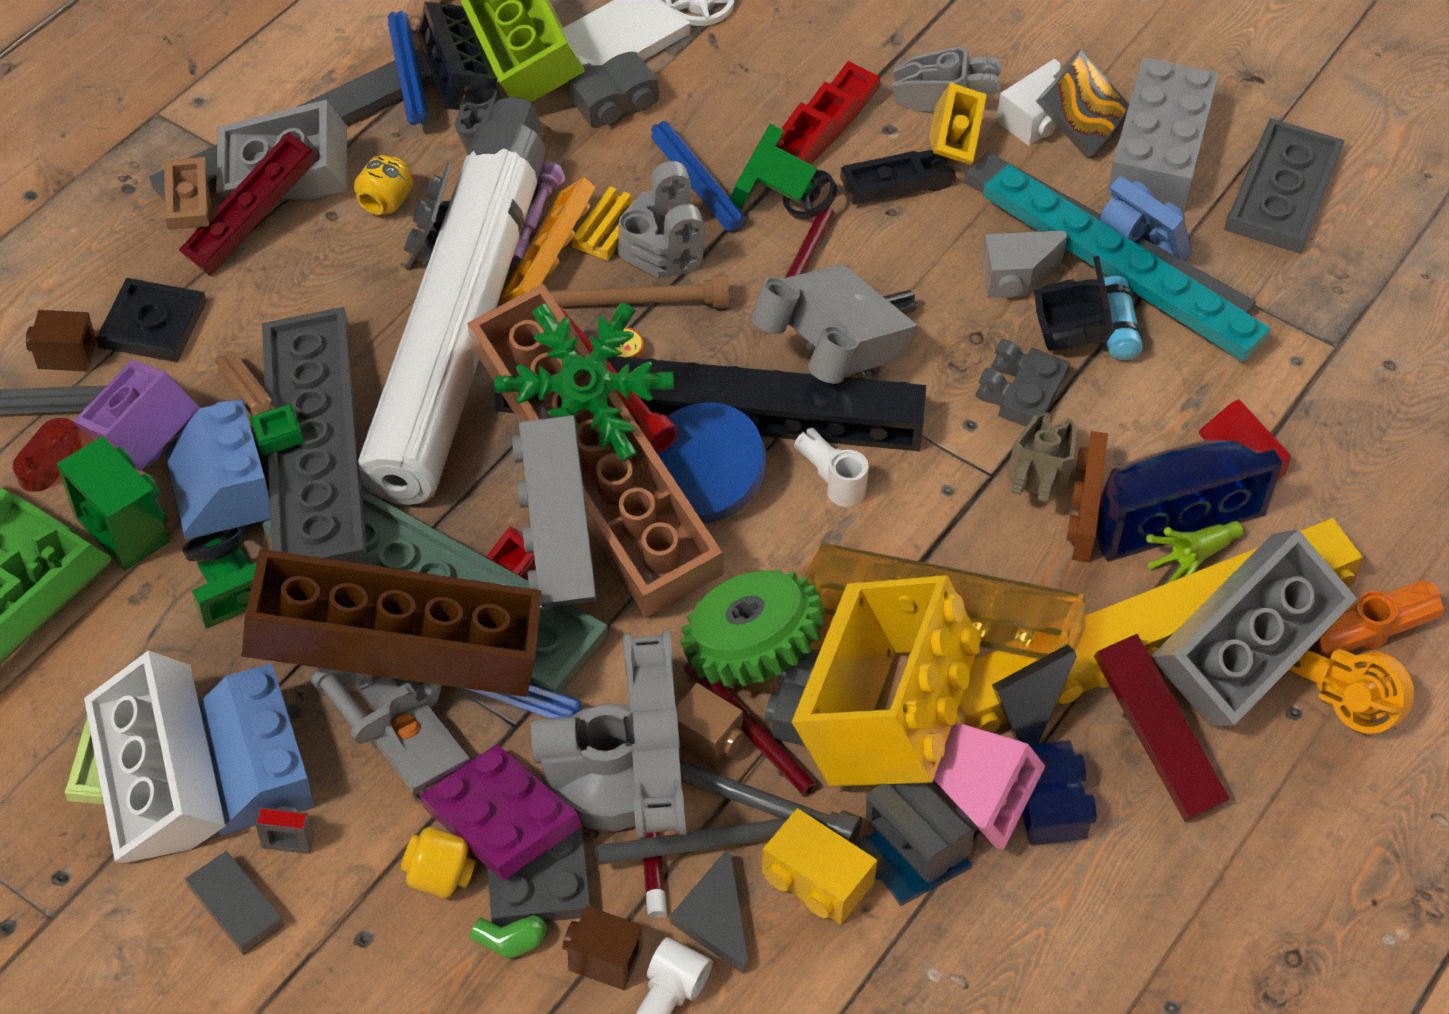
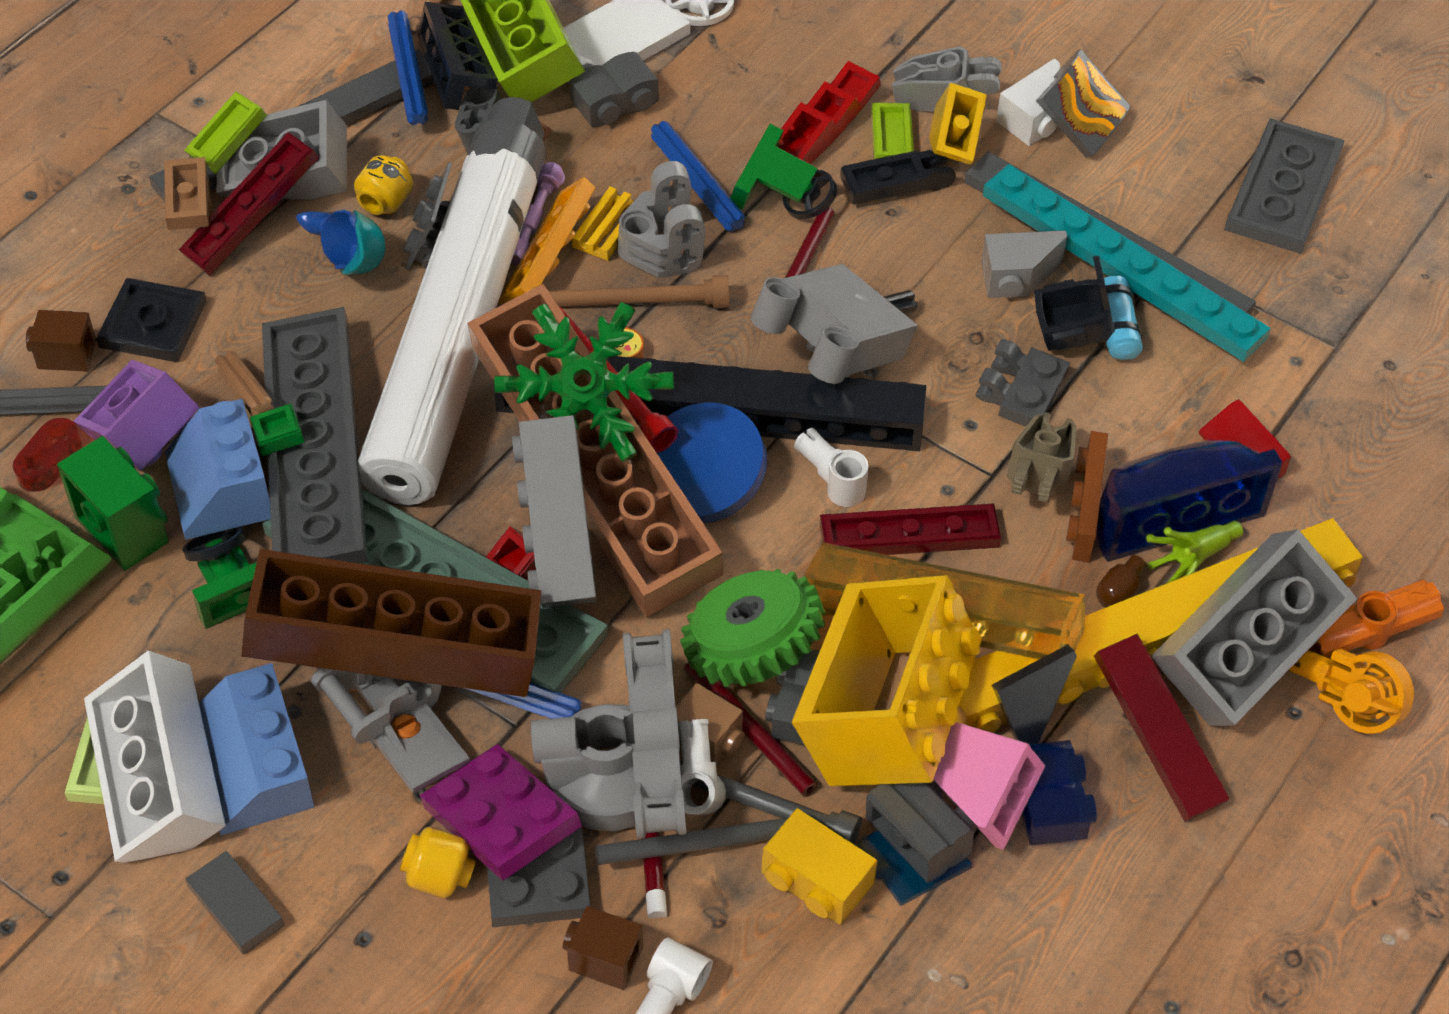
dark grey plate [256,806,314,854] -> none
bright green arm [470,915,547,959] -> none
dark grey tile [670,851,748,974] -> none
medium blue plate [1100,175,1192,261] -> none
light grey brick [1106,57,1219,212] -> none
none -> lime tile [184,91,267,174]
none -> hair [296,209,385,275]
none -> white pin [678,719,726,815]
none -> dark red tile [820,503,1001,559]
none -> lime tile [871,103,914,159]
none -> reddish brown cylinder [1096,555,1146,608]

